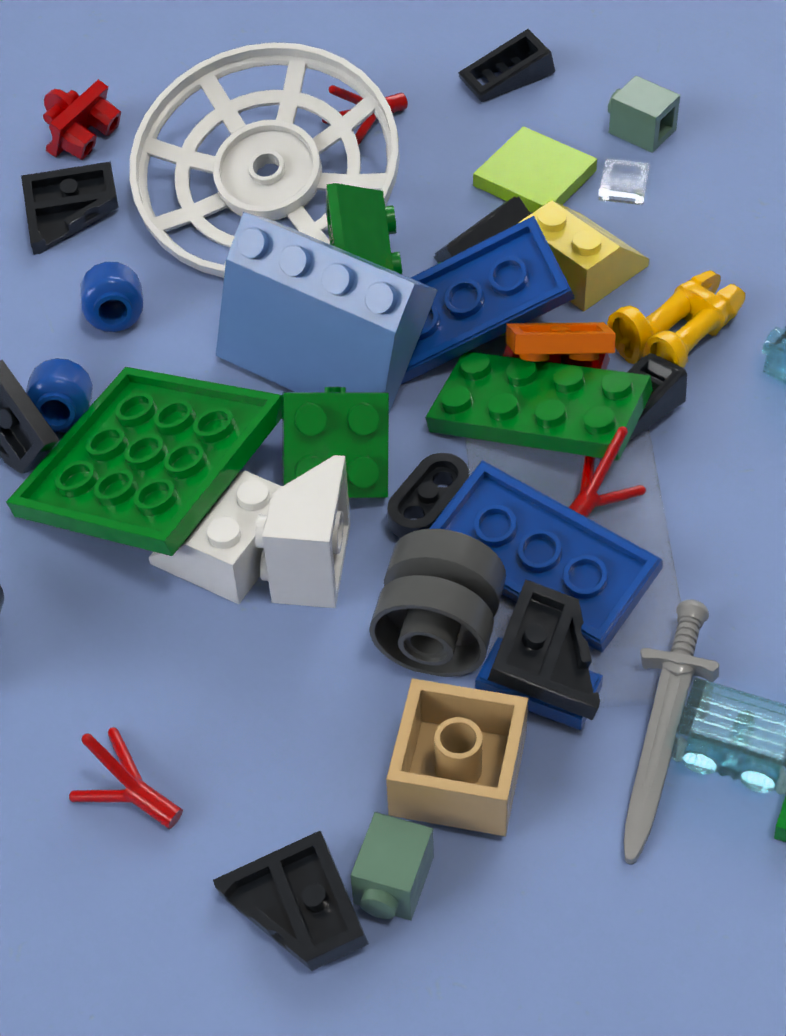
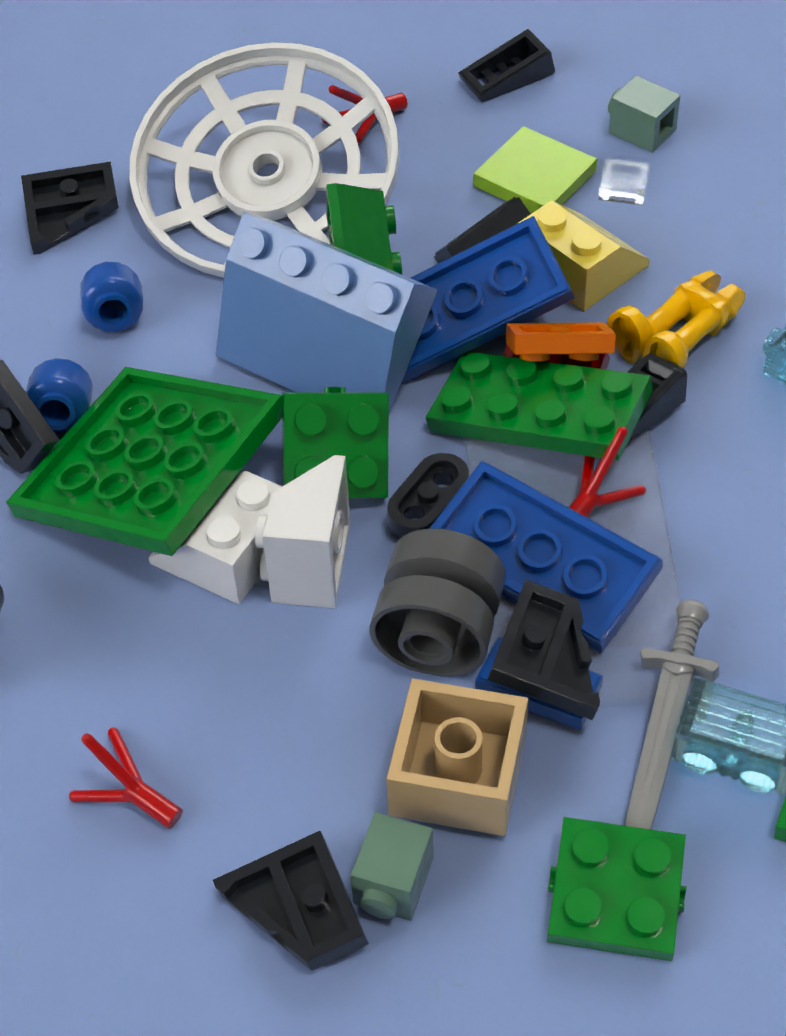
red hips [43,79,121,160] -> none
none -> green plate [547,817,687,961]

